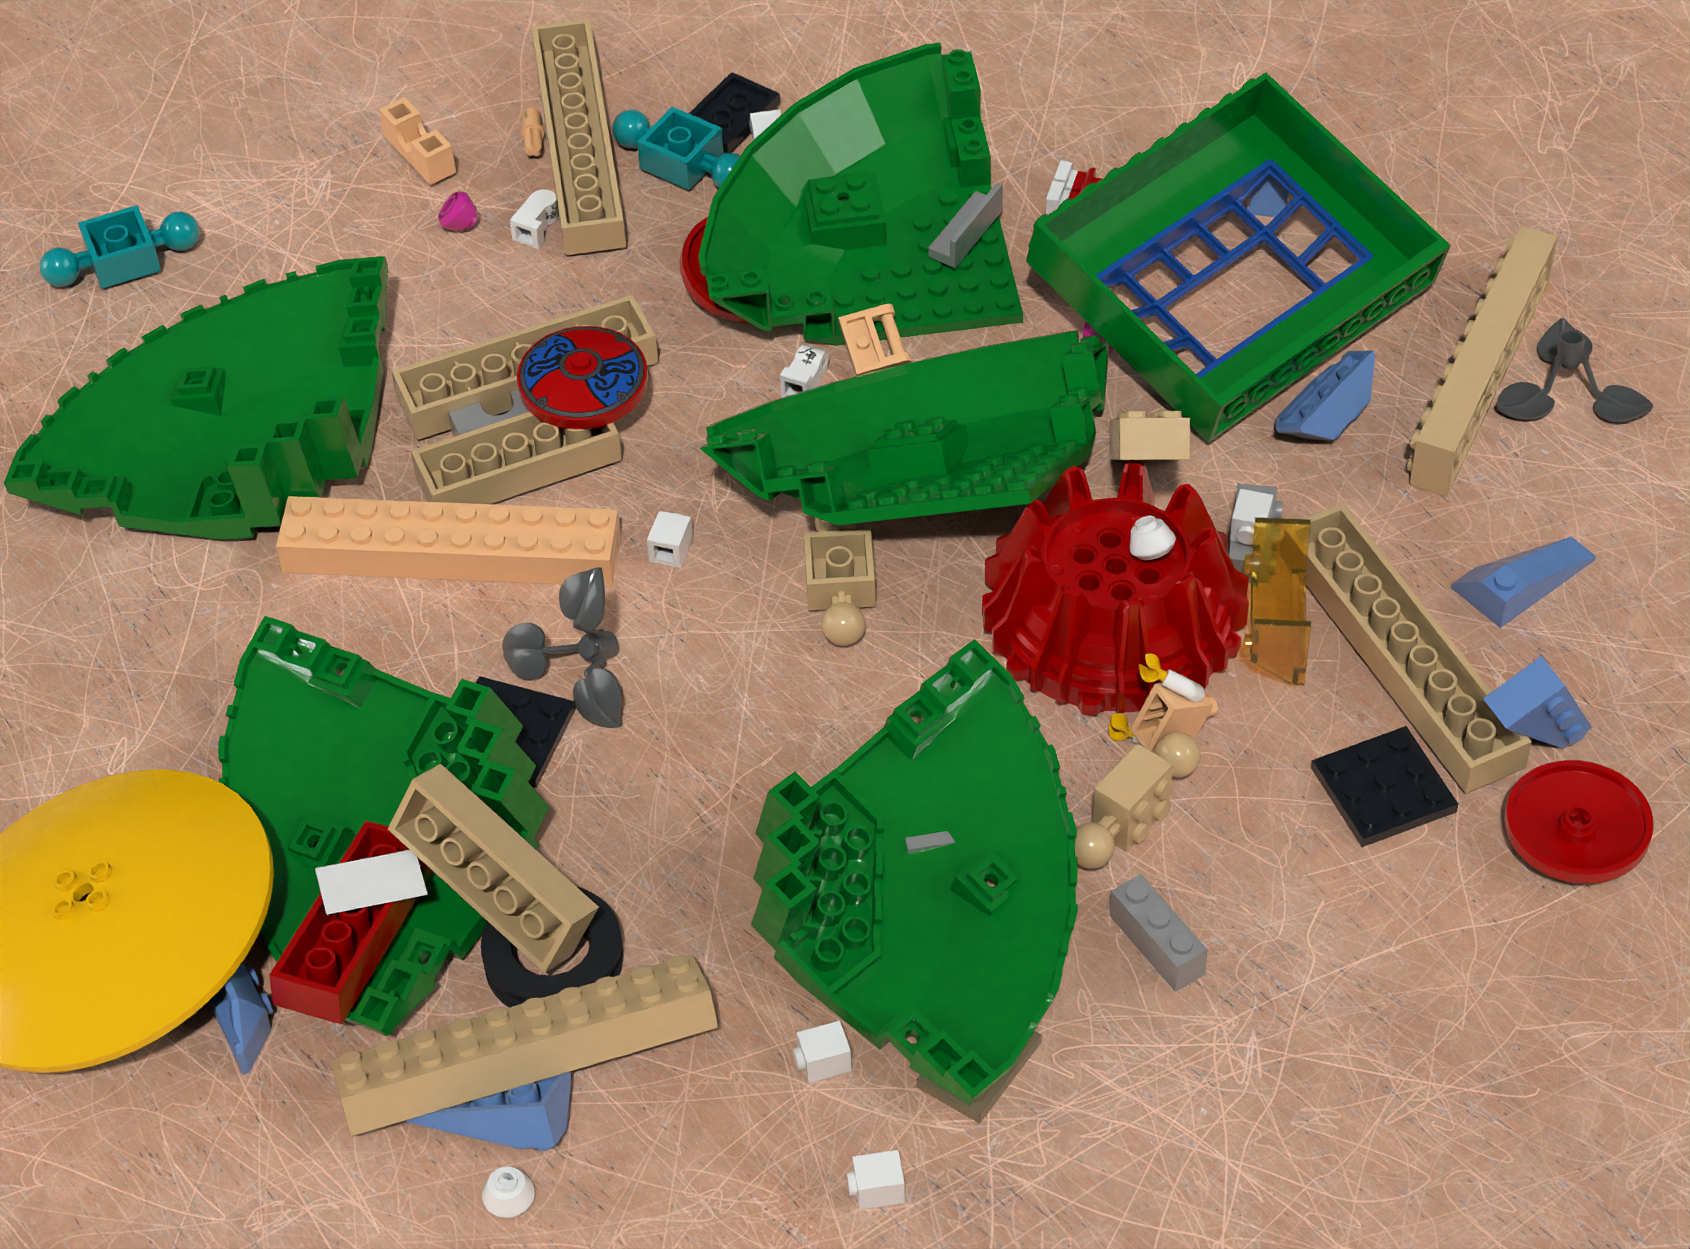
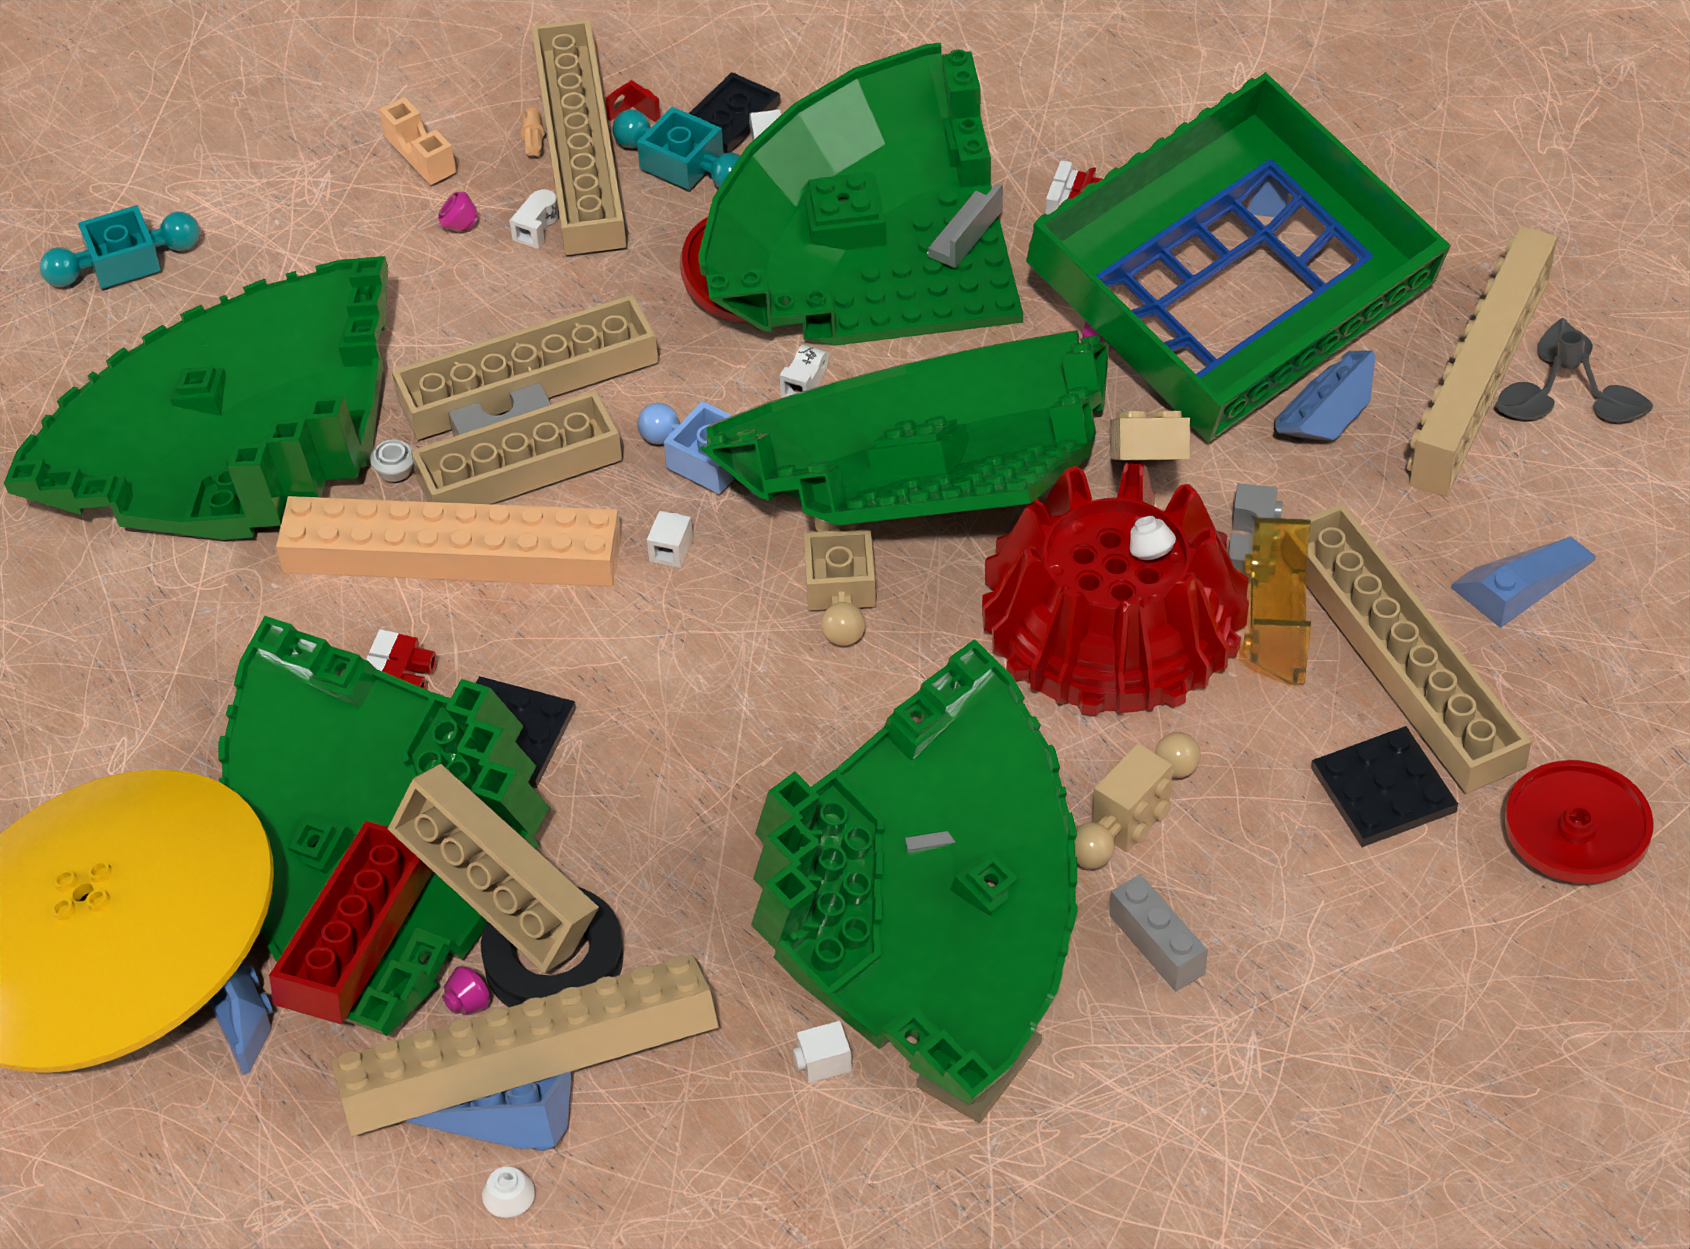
white sticker [315,850,428,915] -> none
dark grey plant [502,567,623,728] -> none
dish [517,326,648,429] -> none
light nougat plate [838,304,912,376] -> none
white brick [846,1150,905,1210] -> none
light nougat torso [1108,653,1218,753] -> none
white brick [1230,489,1274,547] -> none
medium blue wedge [1483,656,1592,749] -> none
none -> red hips [366,629,437,689]
none -> white cone [370,439,414,482]
none -> dark pink cone [442,966,490,1015]
none -> red bracket [605,80,661,123]
none -> light blue brick [637,401,757,496]

